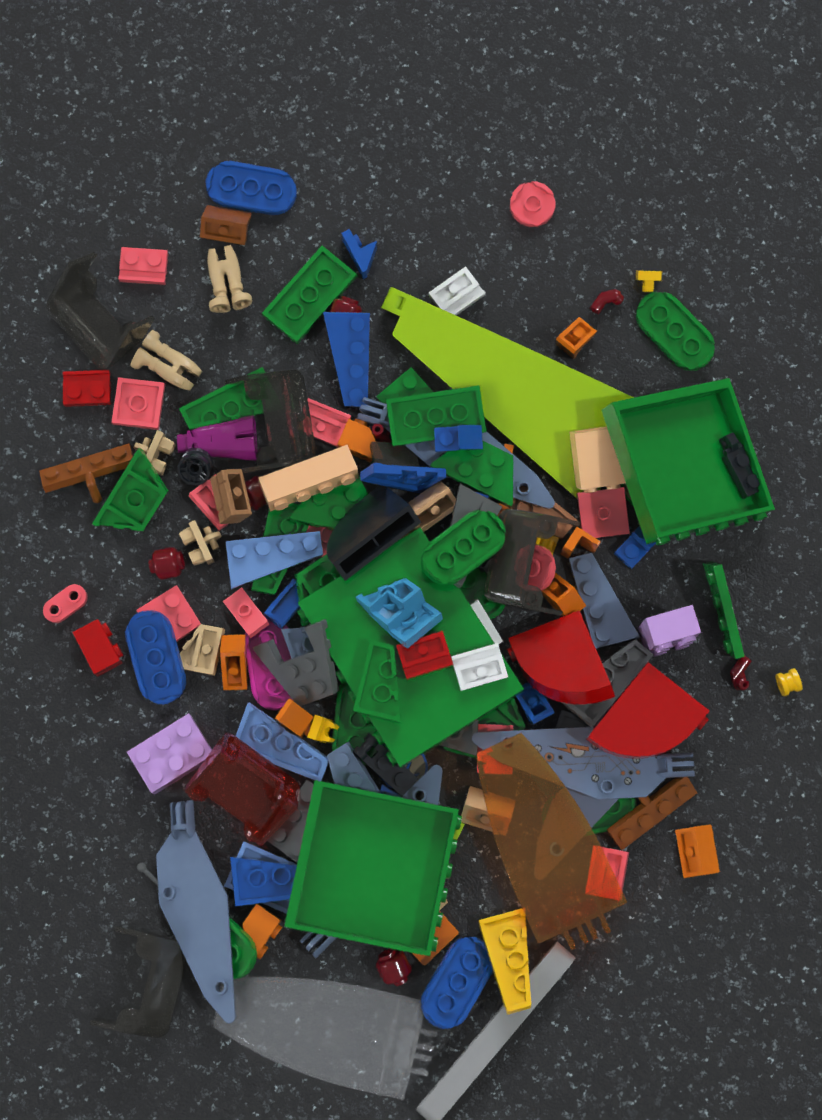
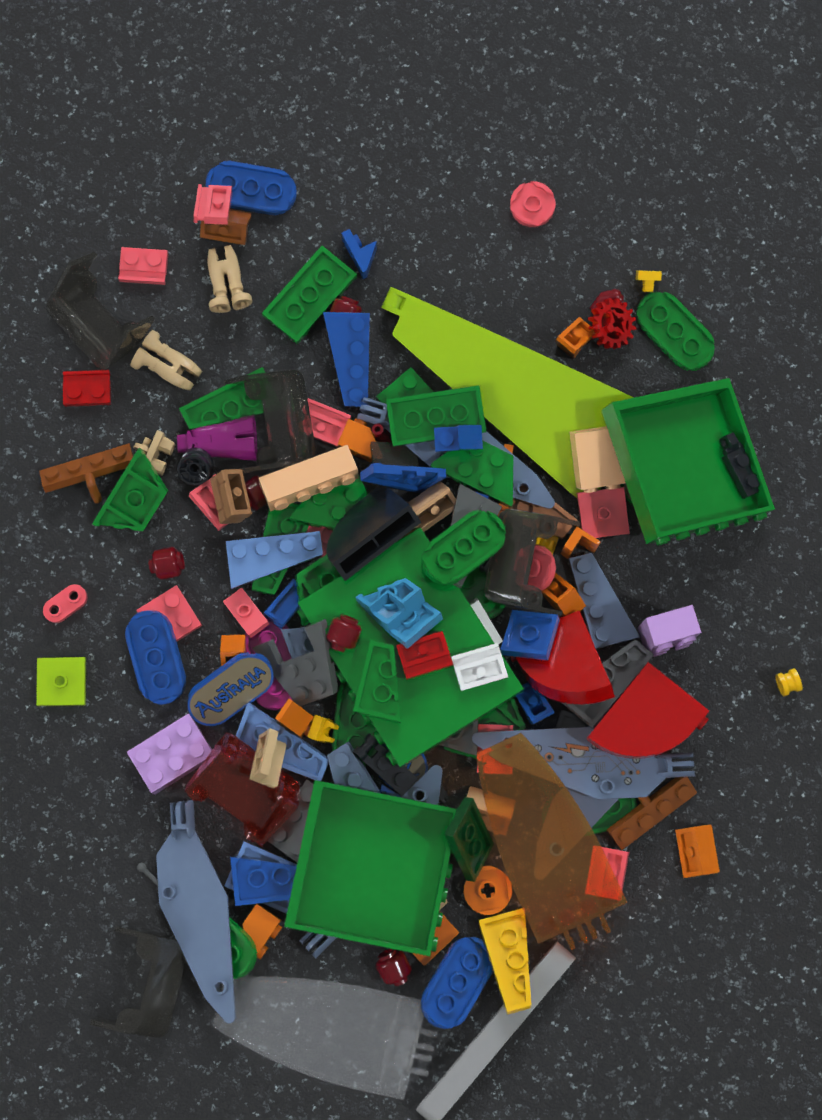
red brick [72,619,123,677] -> none
coral plate [112,377,165,430] -> none
tan hips [179,520,221,566] -> none
tan wing [180,624,225,676] -> none
white plate [428,267,485,315] -> none
blue slope [614,526,656,569] -> none
green wing [703,561,745,659] -> none
dark red arm [730,655,752,691] -> none
none -> lime plate [36,657,86,706]
none -> tile [188,652,274,726]
none -> coral plate [194,184,232,225]
none -> tan panel [249,728,286,788]
none -> dark red head [326,614,362,652]
none -> dark green plate [445,797,494,882]
none -> orange plate [463,866,512,915]
none -> blue plate [500,610,560,660]
none -> red gear [588,298,636,349]

